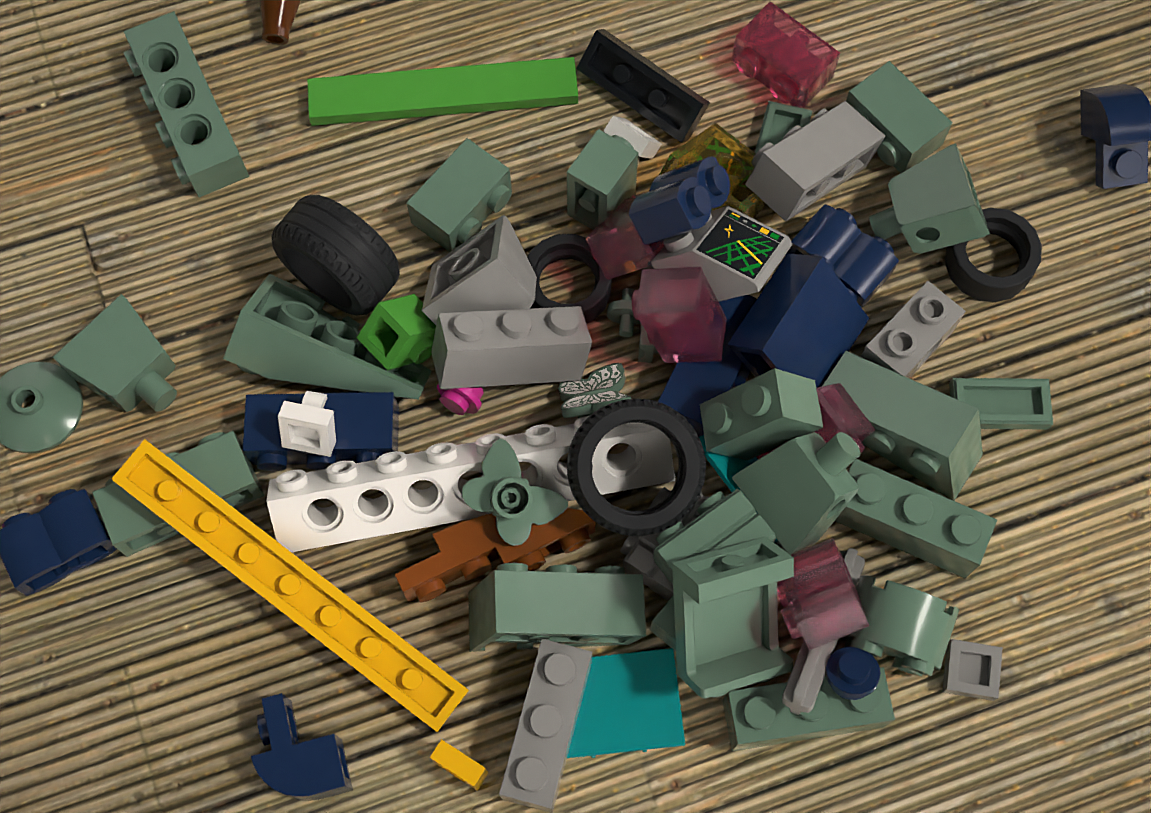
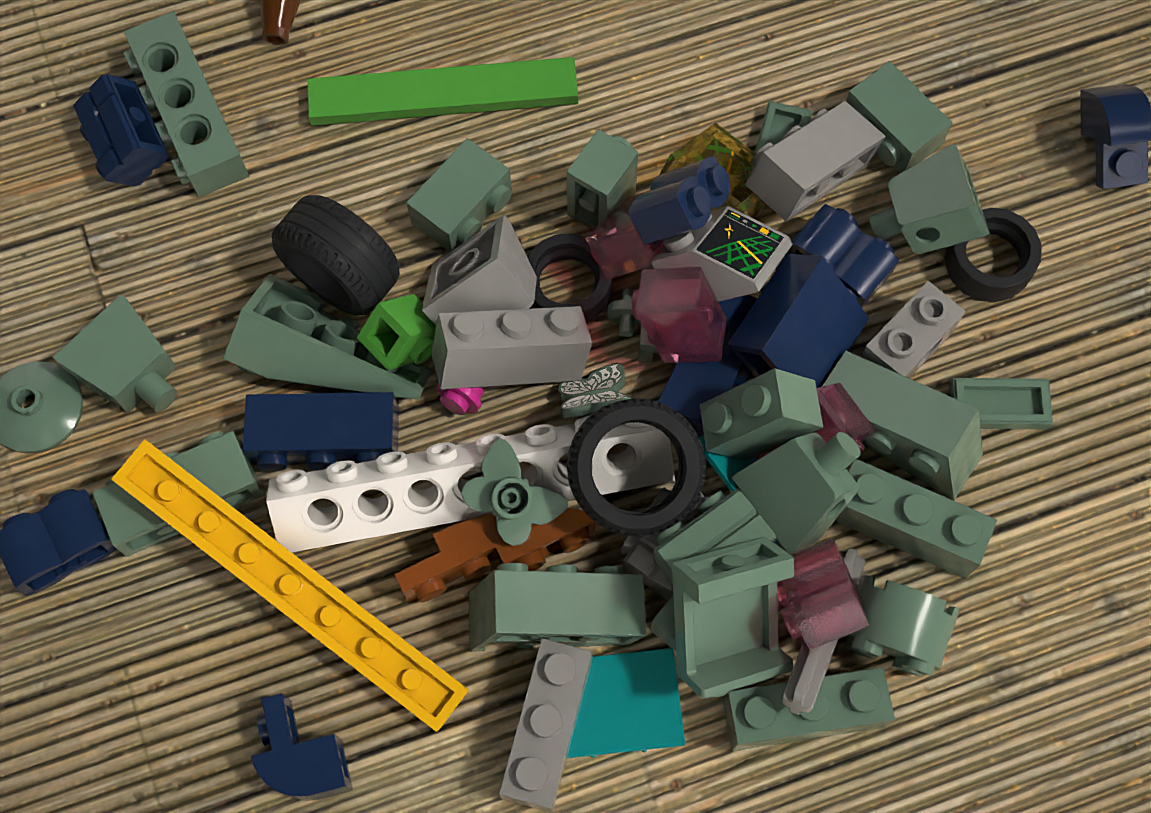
white tile [278,391,336,457] -> none
yellow tile [429,739,489,791] -> none
black plate [576,29,710,143] -> none
white tile [604,116,662,164] -> none
clear pink brick [732,2,840,108] -> none
dark blue plate [826,647,881,700] -> none
light grey tile [942,639,1003,701] -> none
none -> dark blue brick [73,74,169,187]

